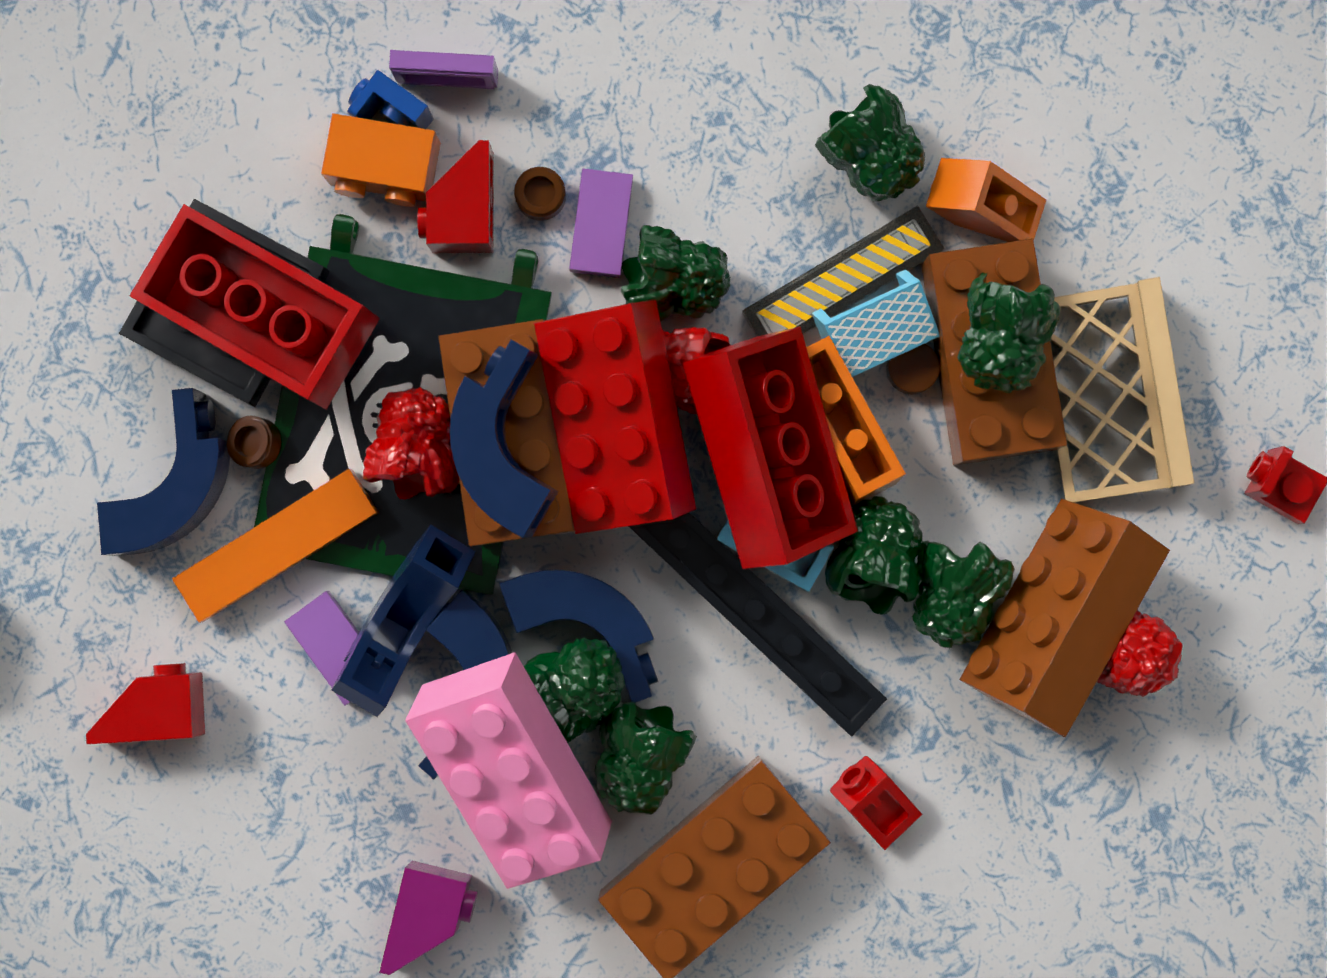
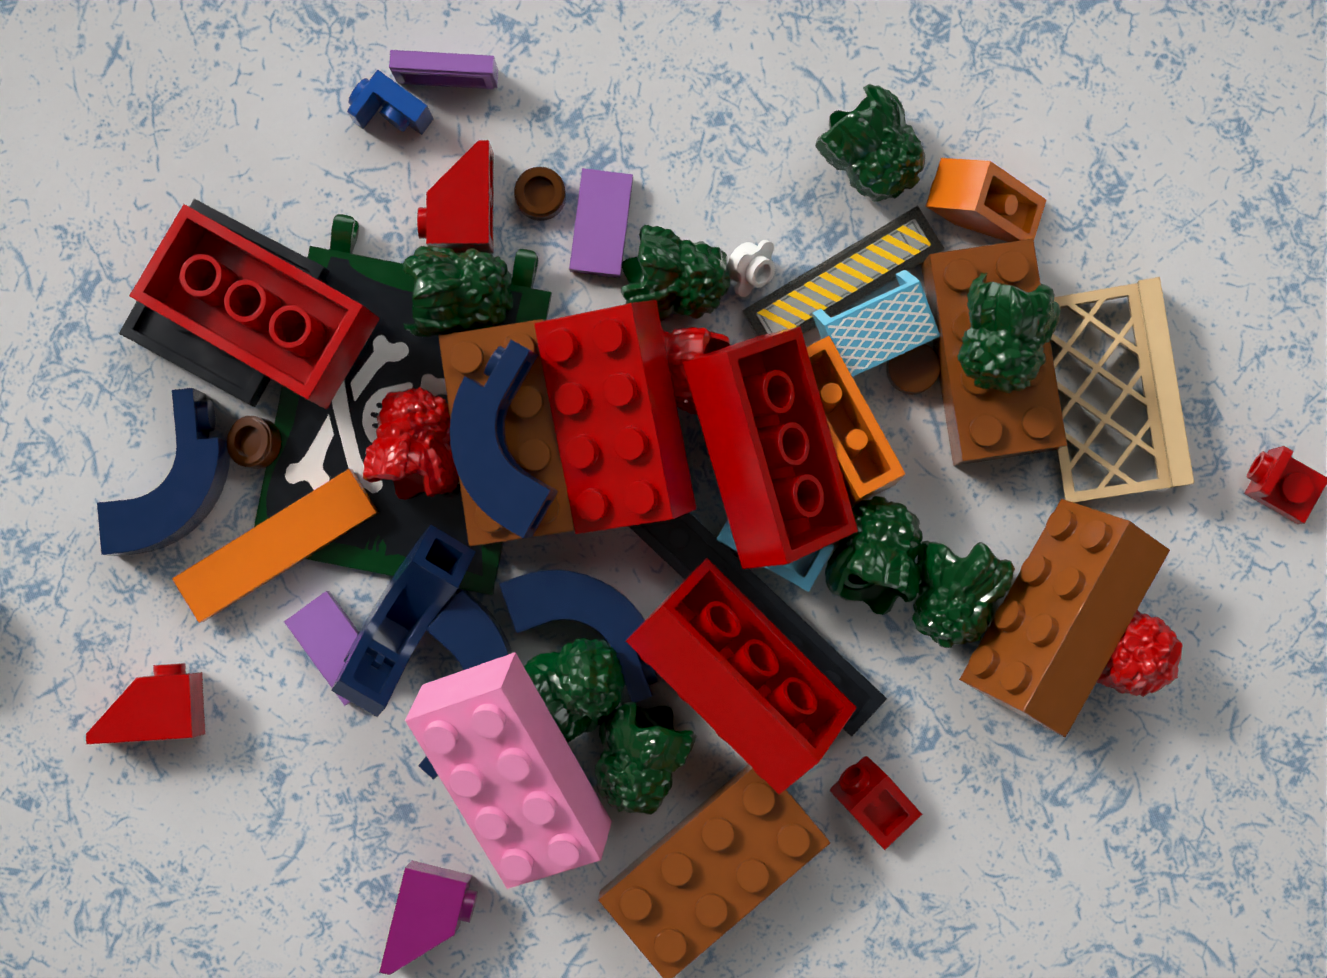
orange brick [321,113,441,207] -> none
none -> dark green hair [402,245,513,337]
none -> red brick [626,558,857,795]
none -> white plate [727,240,775,297]

